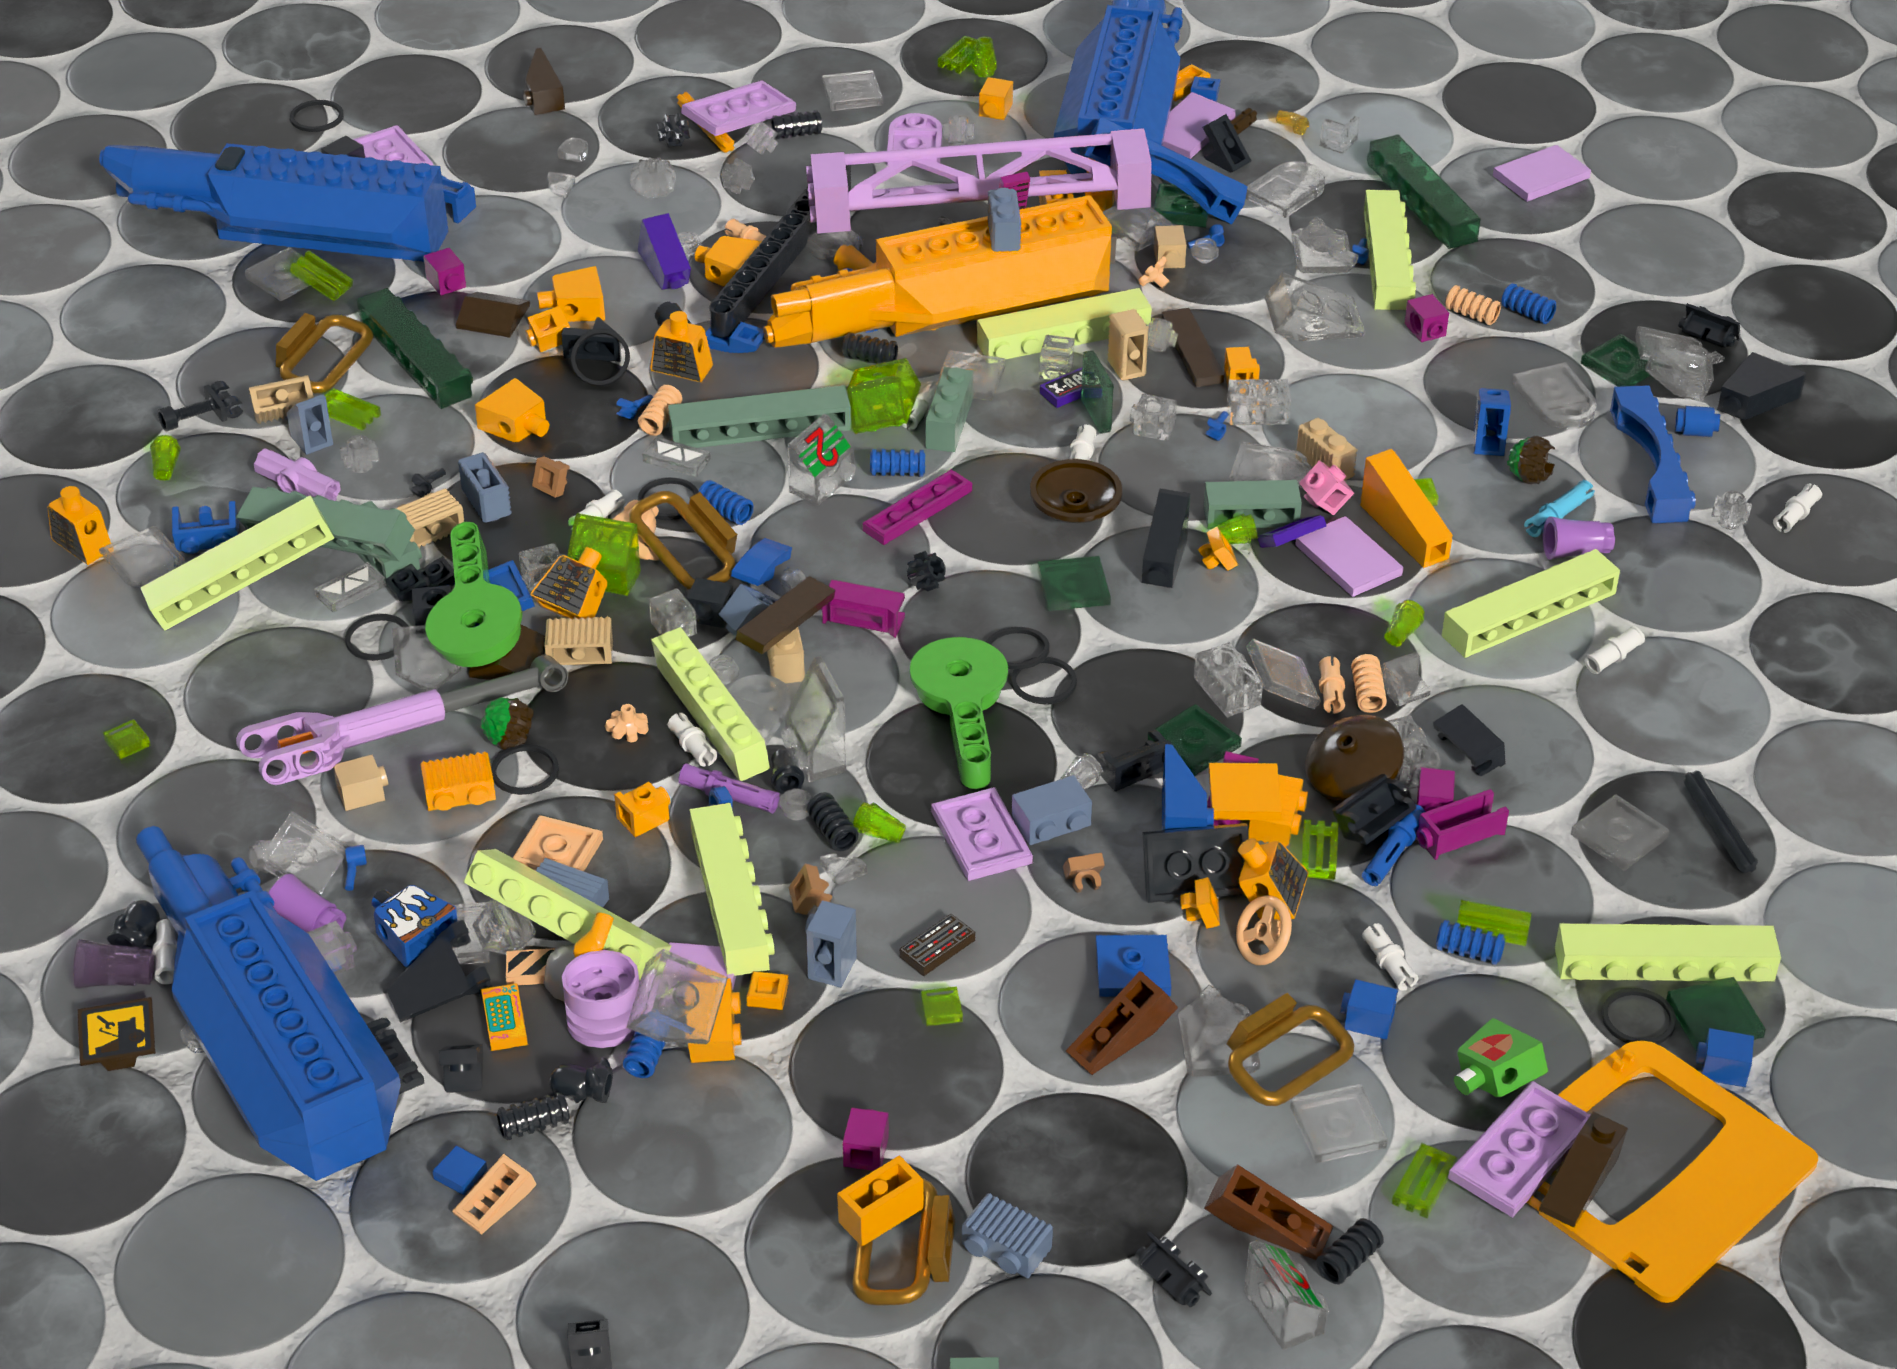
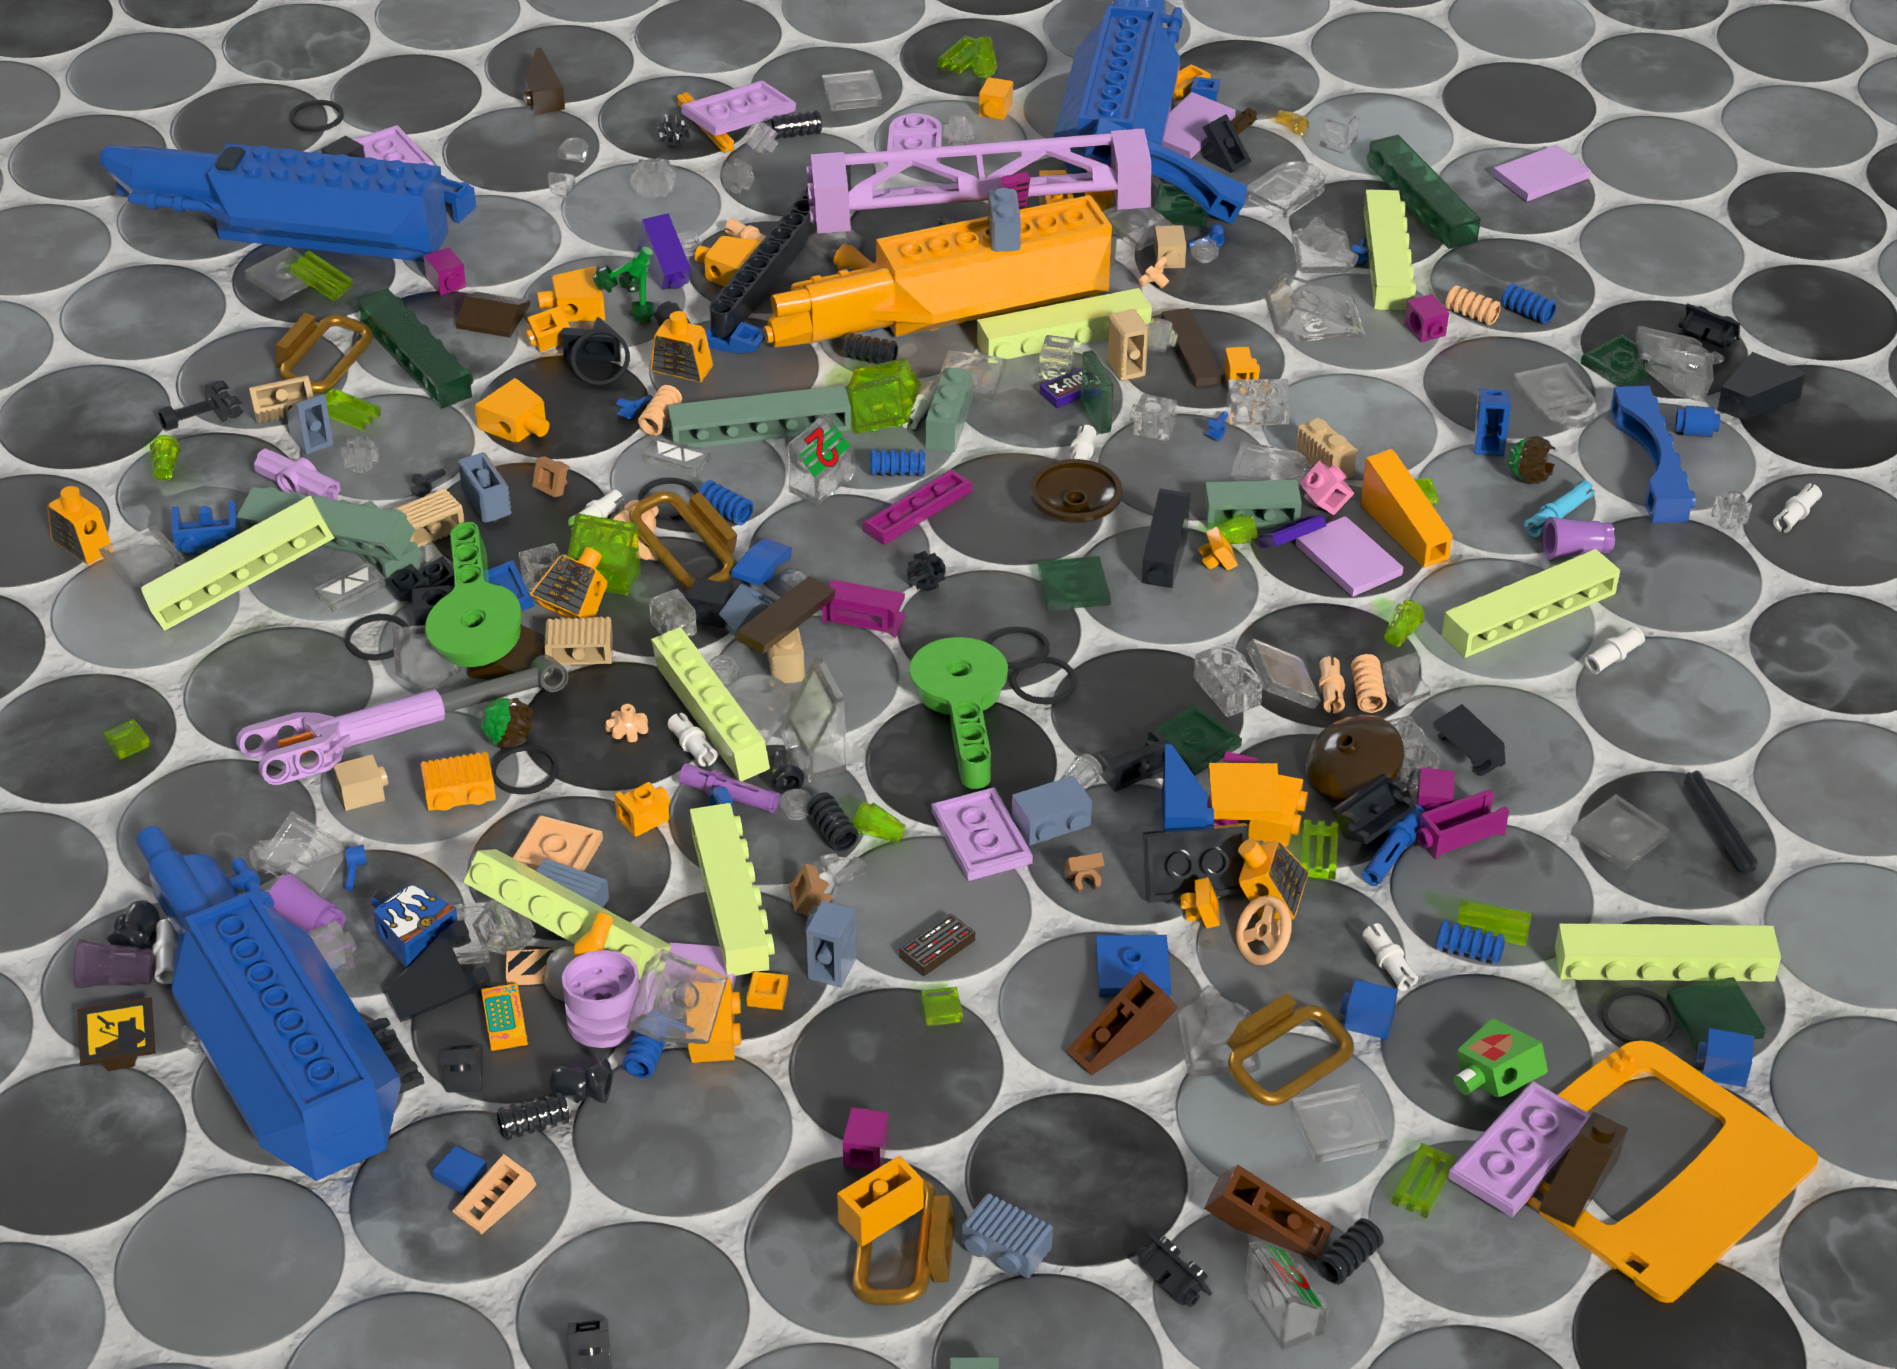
none -> plant [593,247,656,322]

